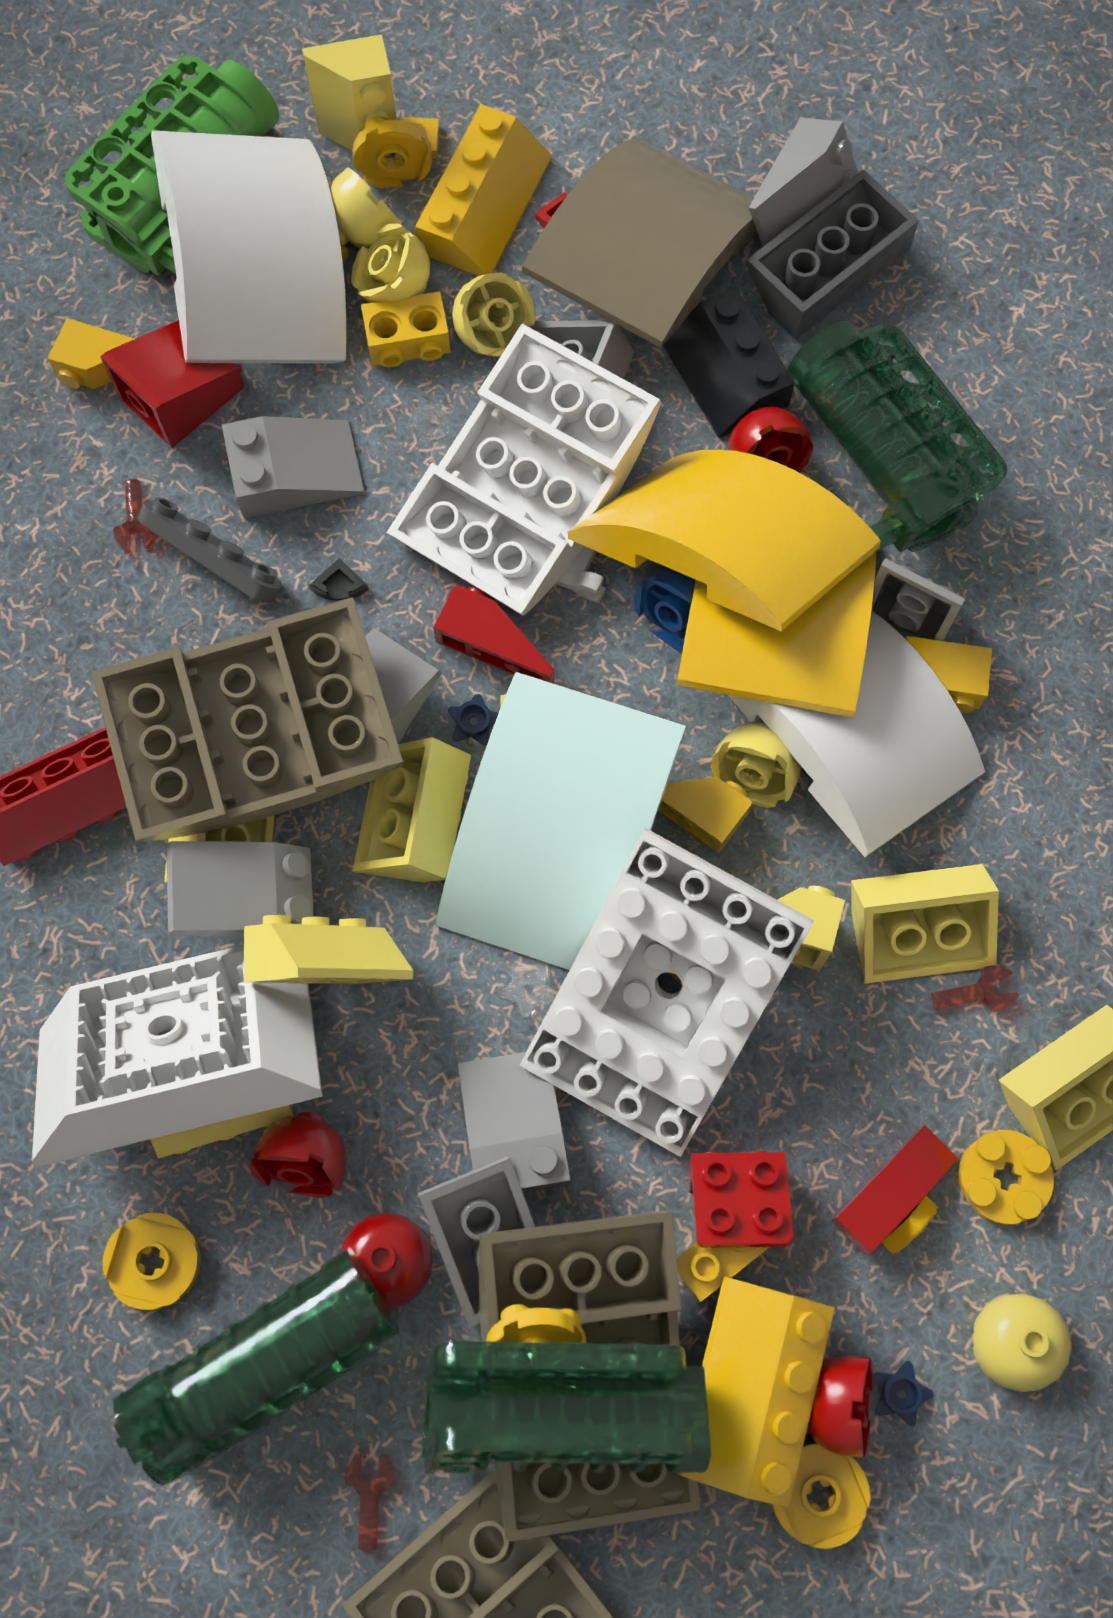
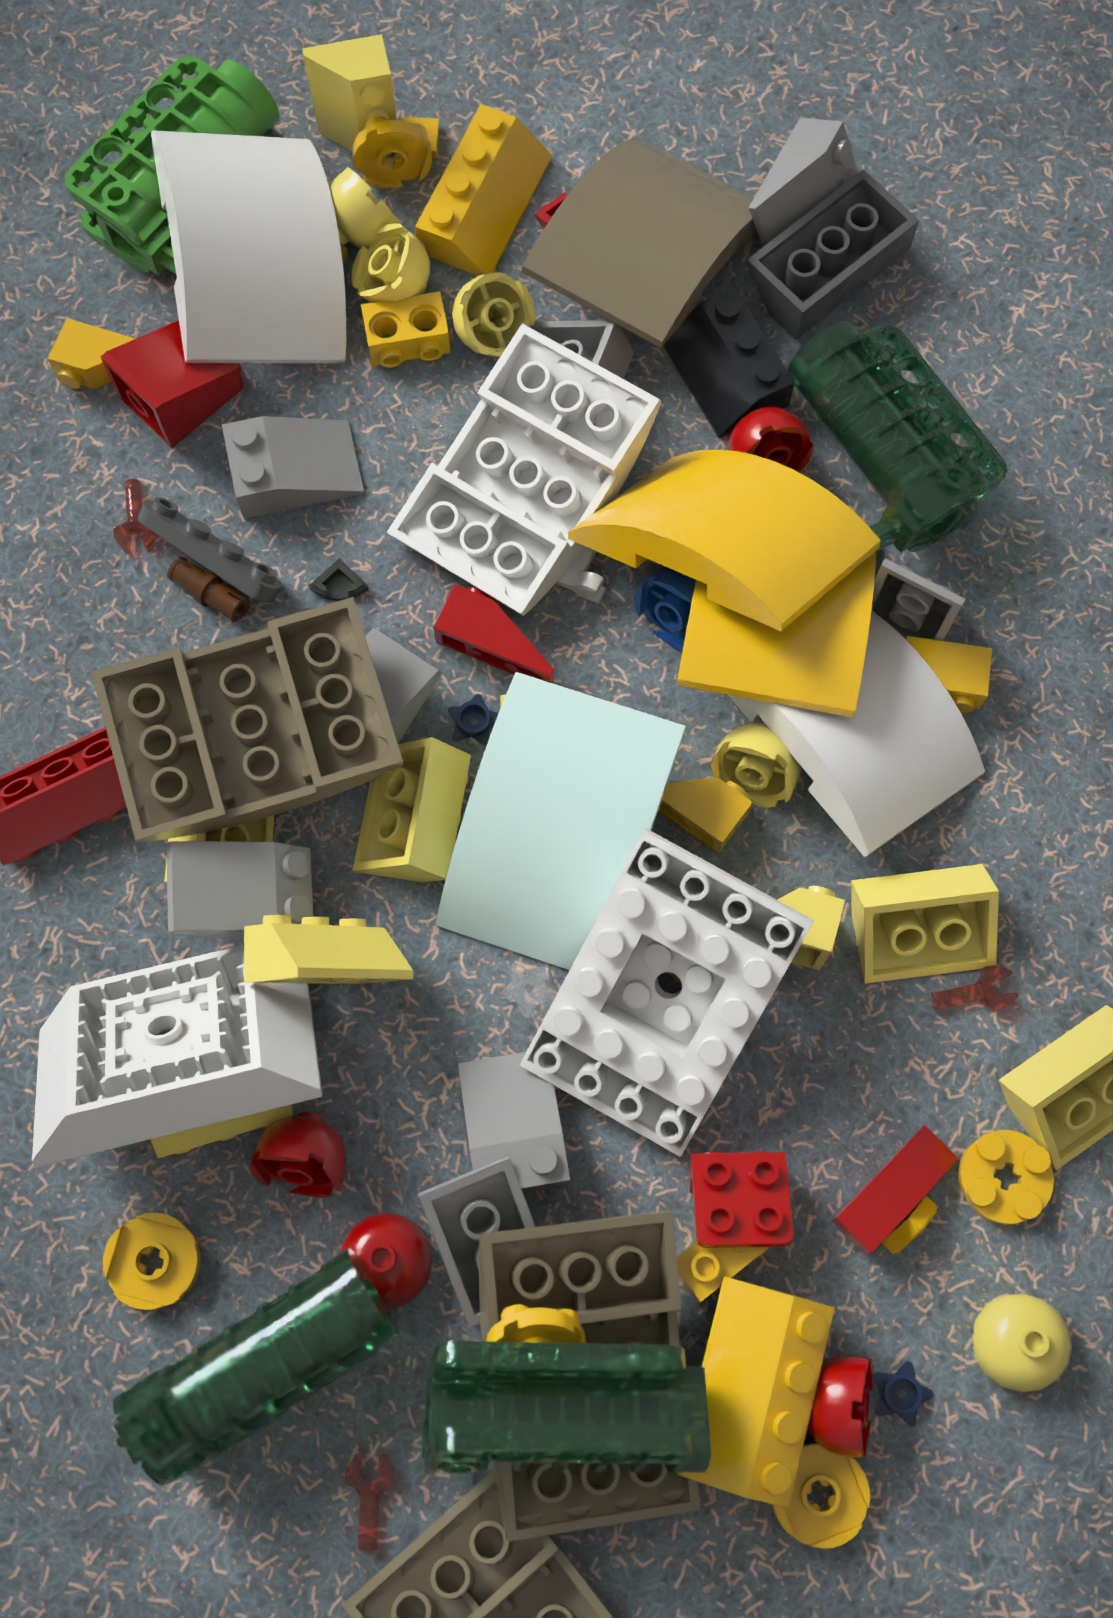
none -> reddish brown pin [167,557,250,622]

